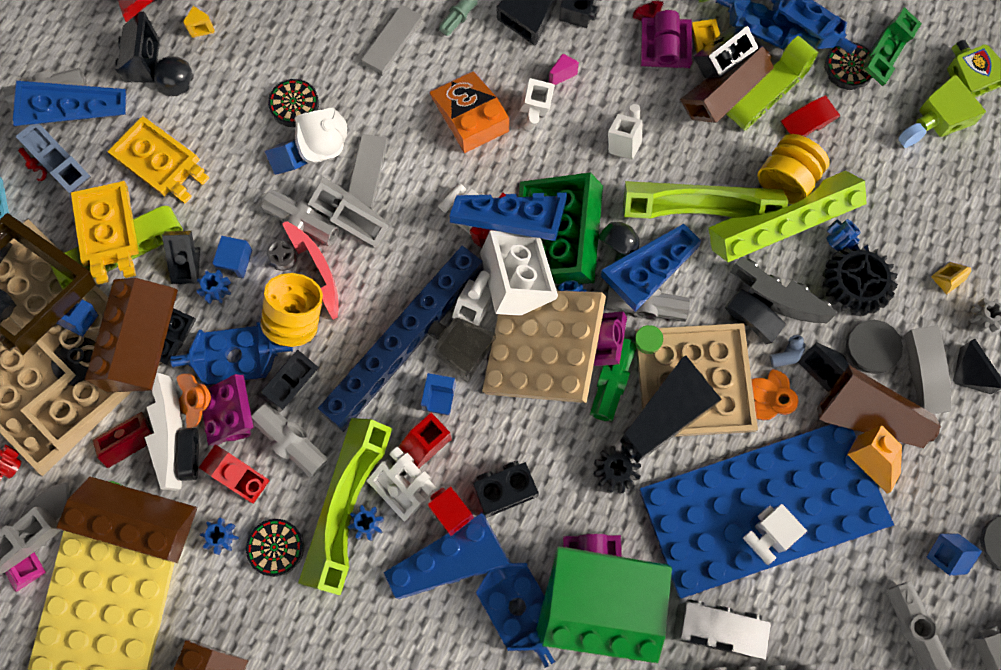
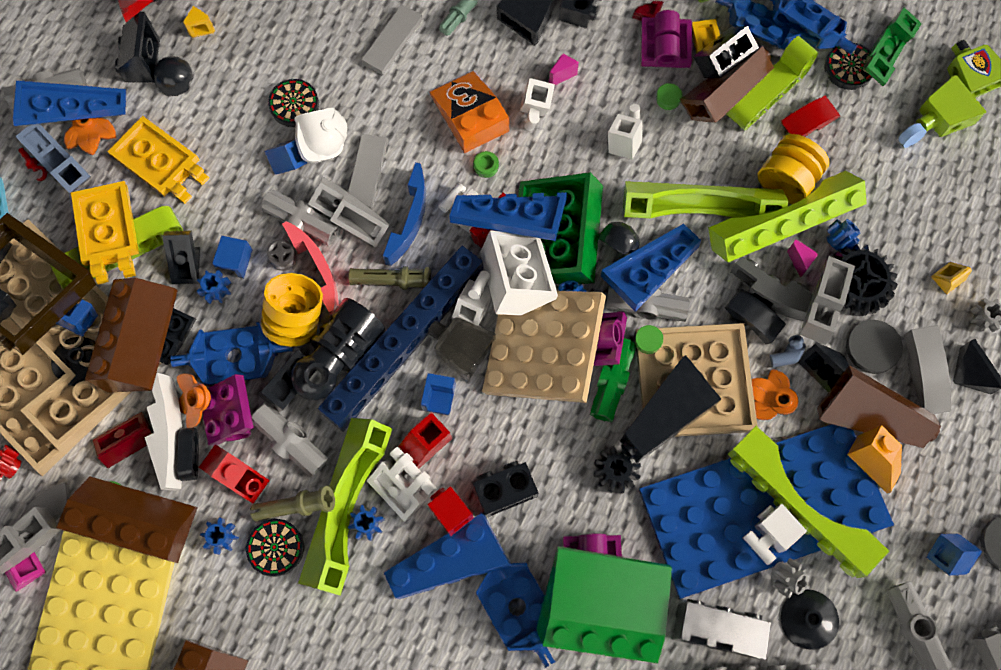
none -> orange plate [64,117,116,155]
none -> olive pin [250,486,335,522]
none -> black cylinder [291,298,385,400]
none -> olive pin [349,266,431,290]
none -> blue slope [383,162,426,266]
none -> bright green tile [473,151,499,178]
none -> bright green tile [656,83,682,110]
none -> lime arch [728,425,890,579]
none -> light grey gear [771,558,809,598]
none -> black dish [780,590,839,650]
none -> dark pink slope [787,239,818,277]
none -> light grey slope [799,256,855,345]

